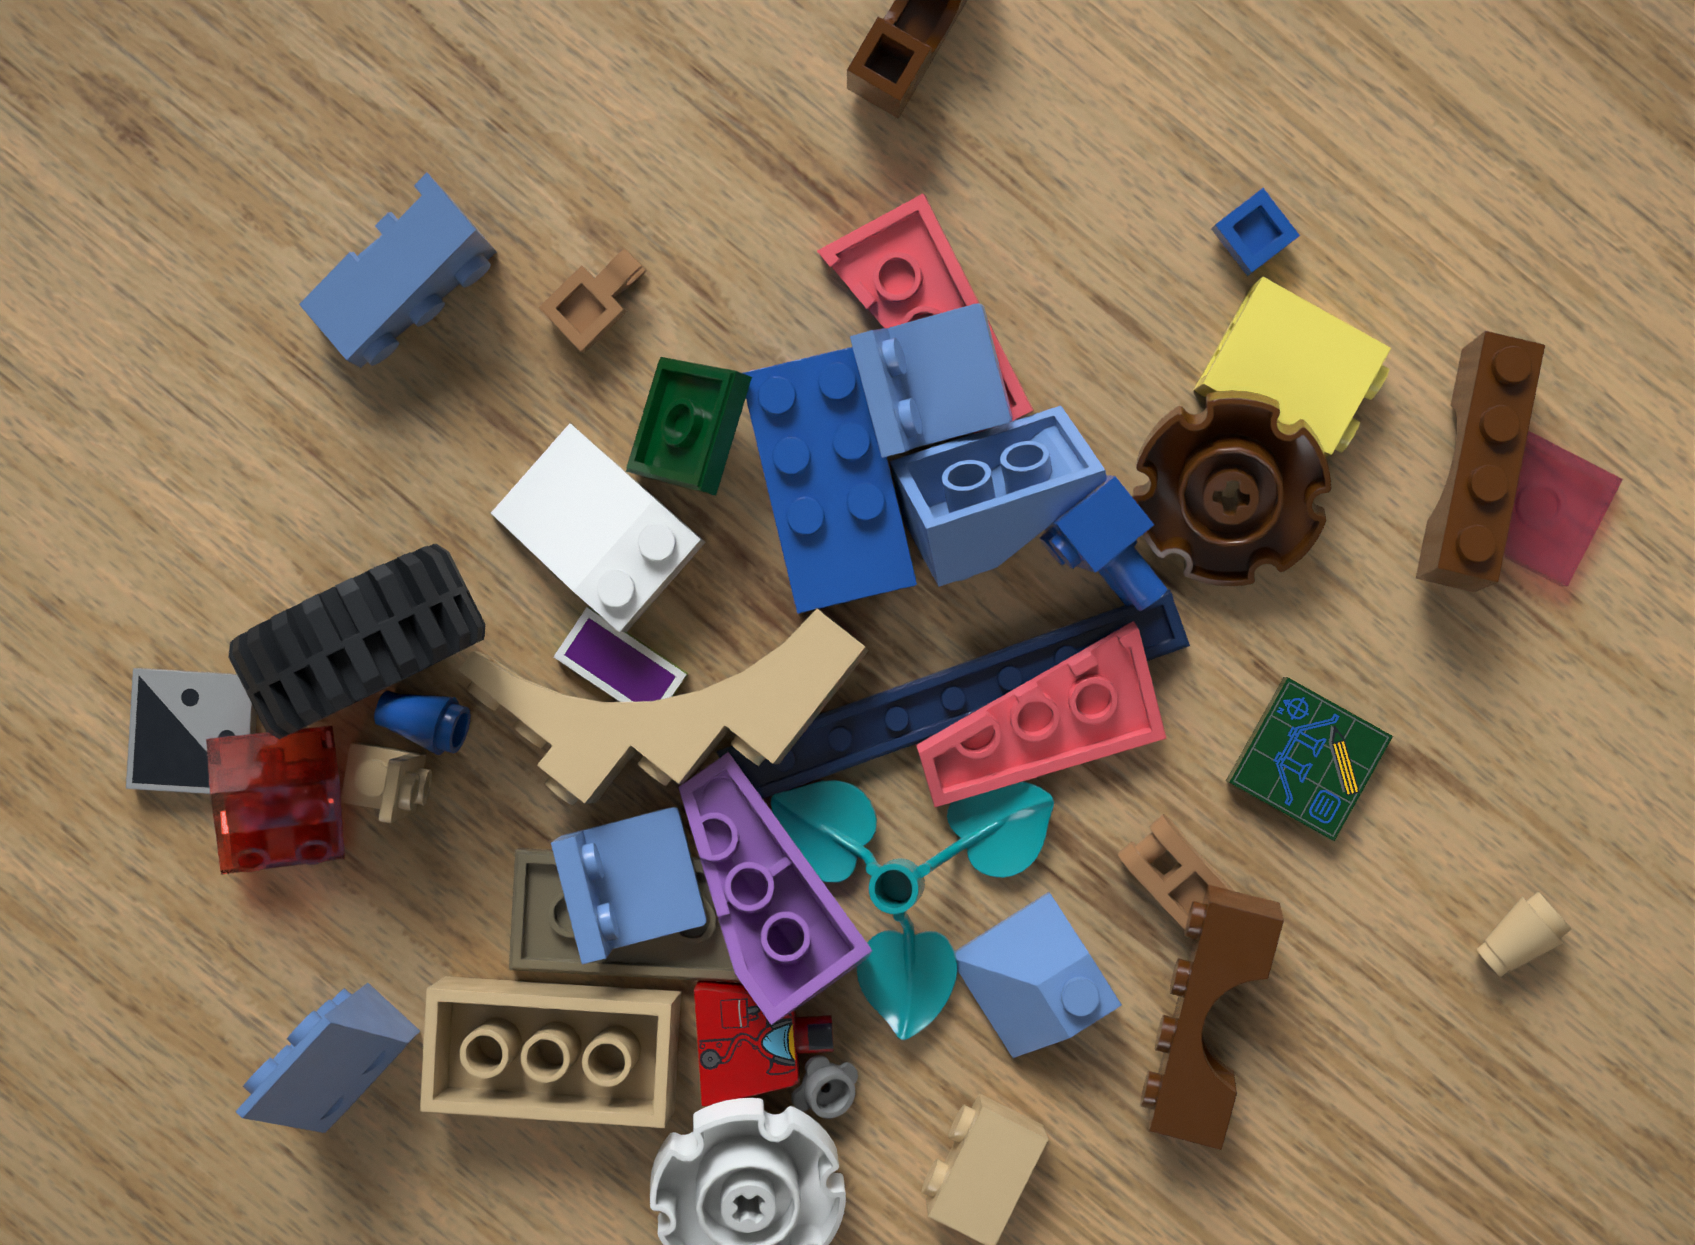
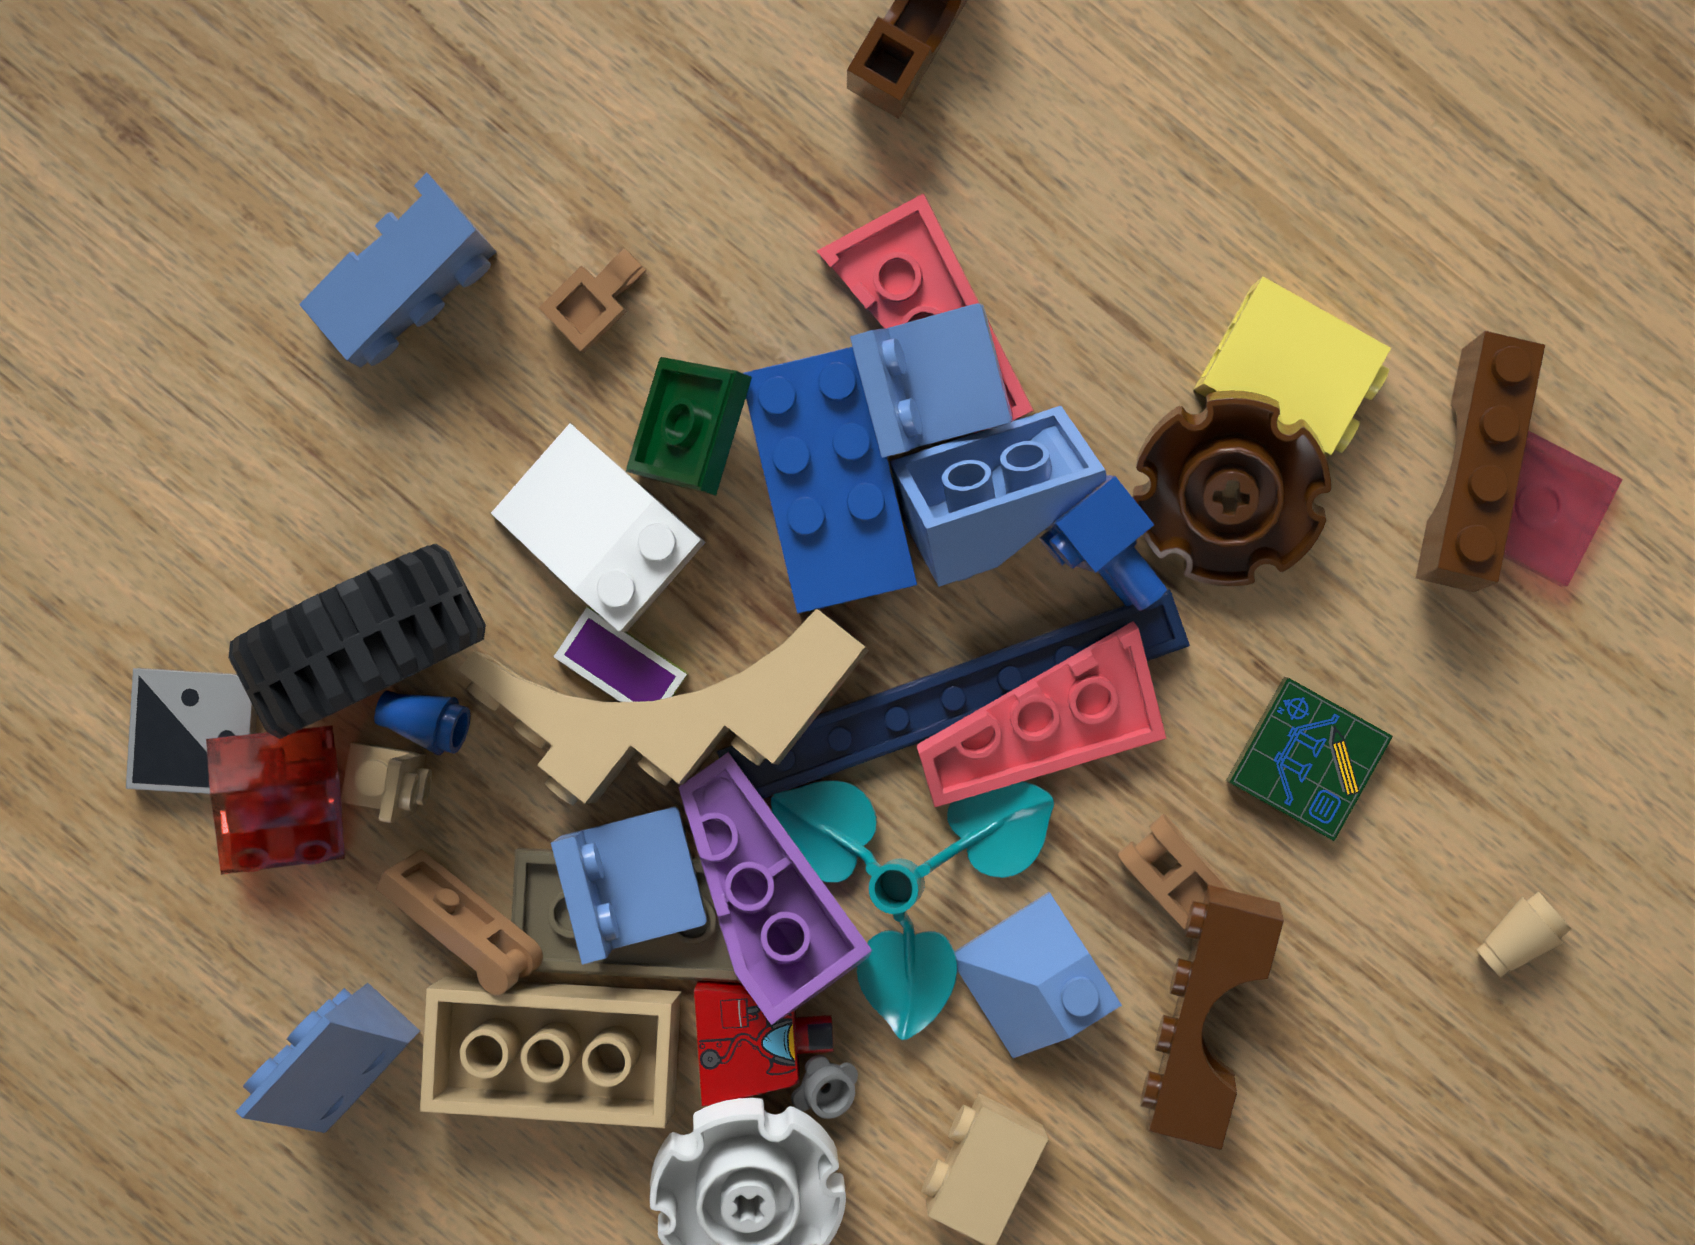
blue plate [1211,188,1300,277] -> none
none -> medium nougat plate [376,849,543,995]

